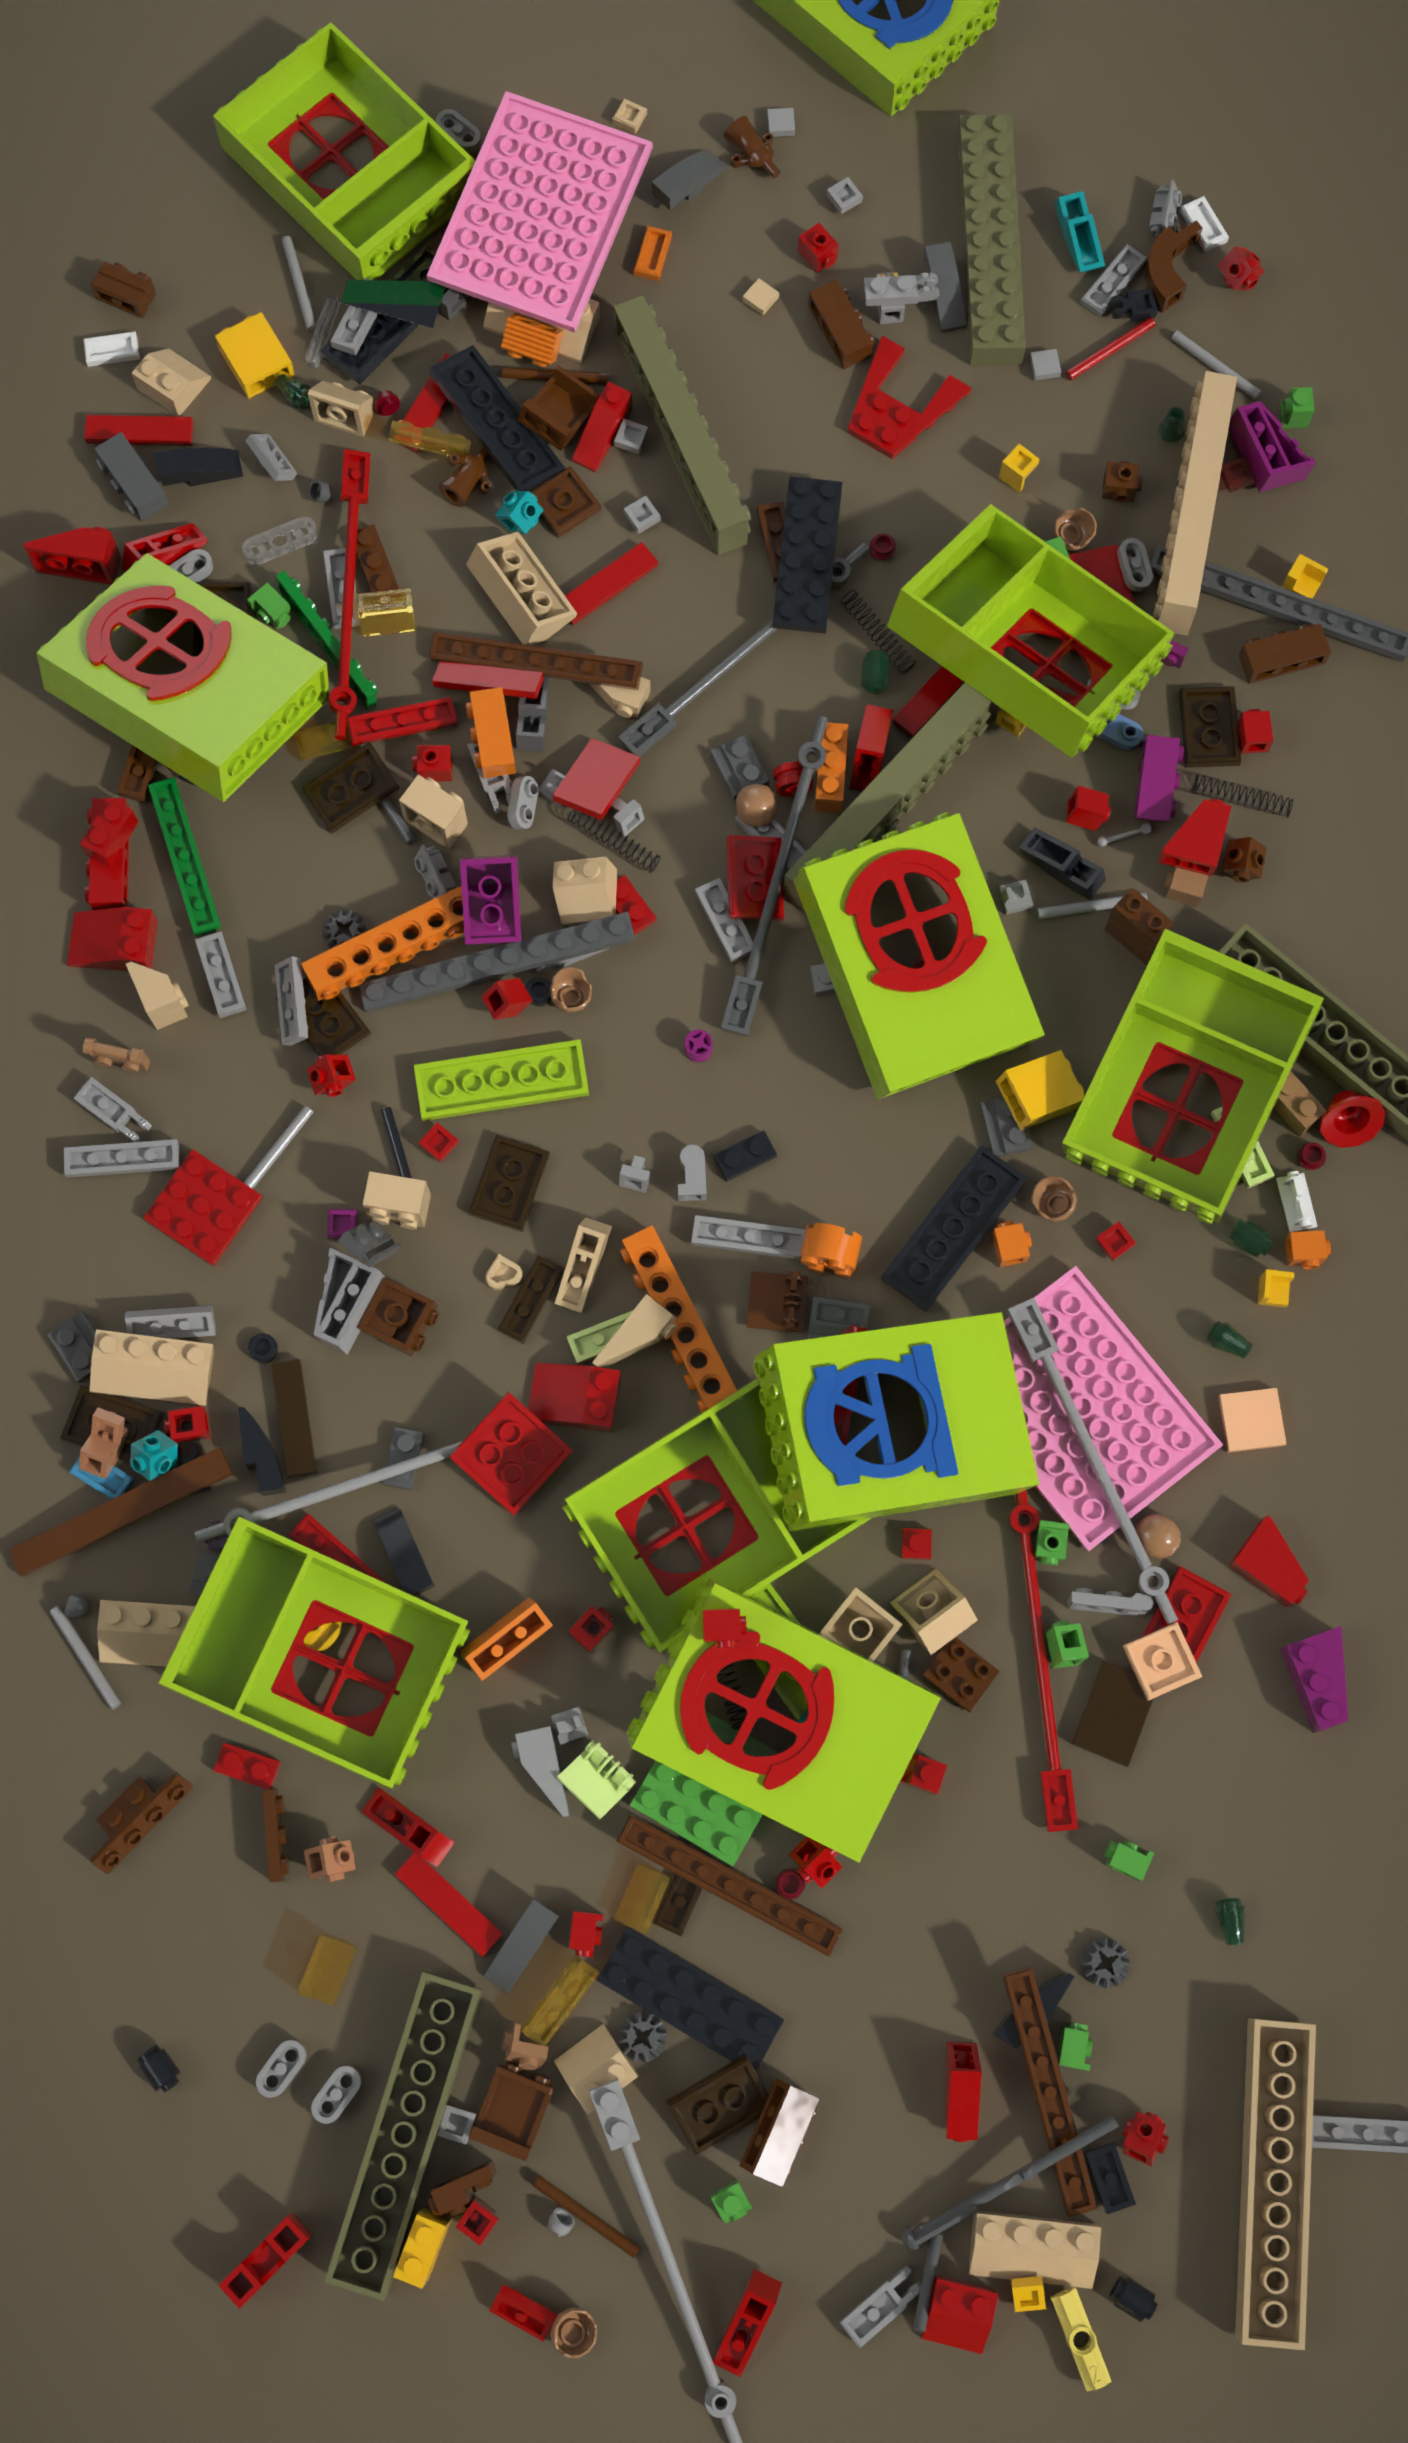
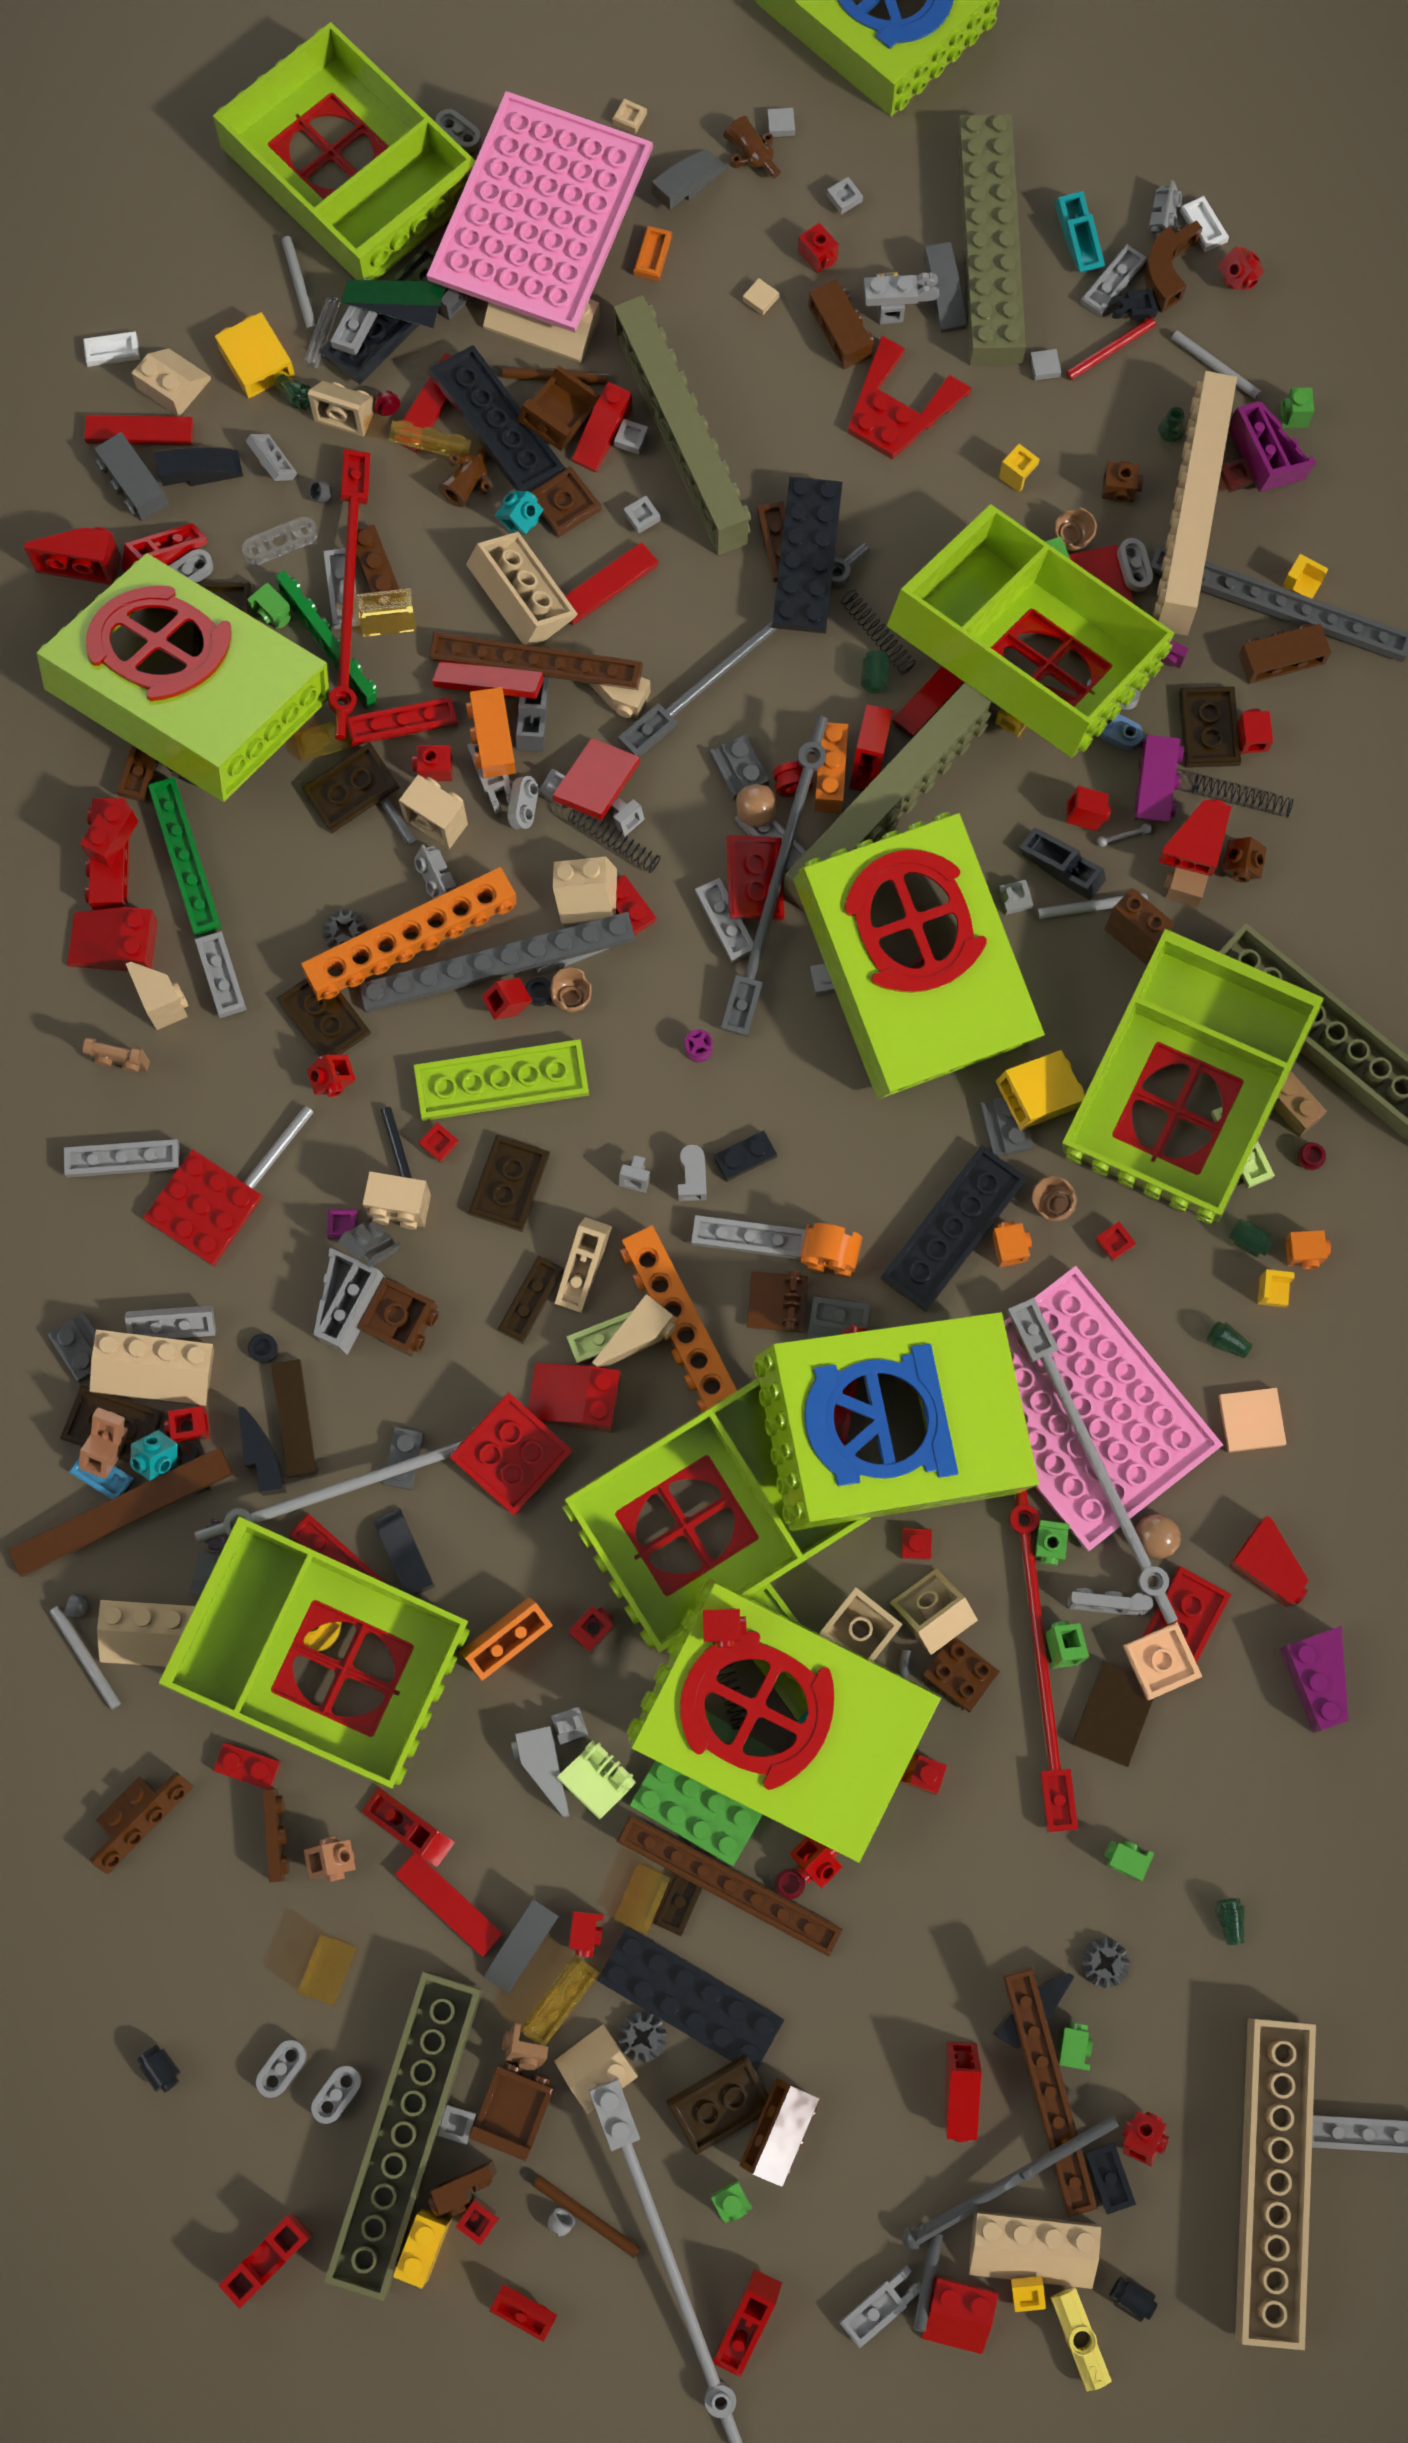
light grey hinge [73,1077,152,1142] -> none
reddish brown brick [91,261,156,318] -> none
light grey plate [275,956,308,1046] -> none
magenta slope [460,855,522,944] -> none
tan tile [485,1254,523,1290] -> none
orange brick [501,313,564,367] -> none
medium nougat hair [550,2308,597,2358] -> none
dark red plate [869,533,896,560] -> none
white hinge [1276,1171,1318,1232] -> none
red hat [1319,1090,1385,1148] -> none

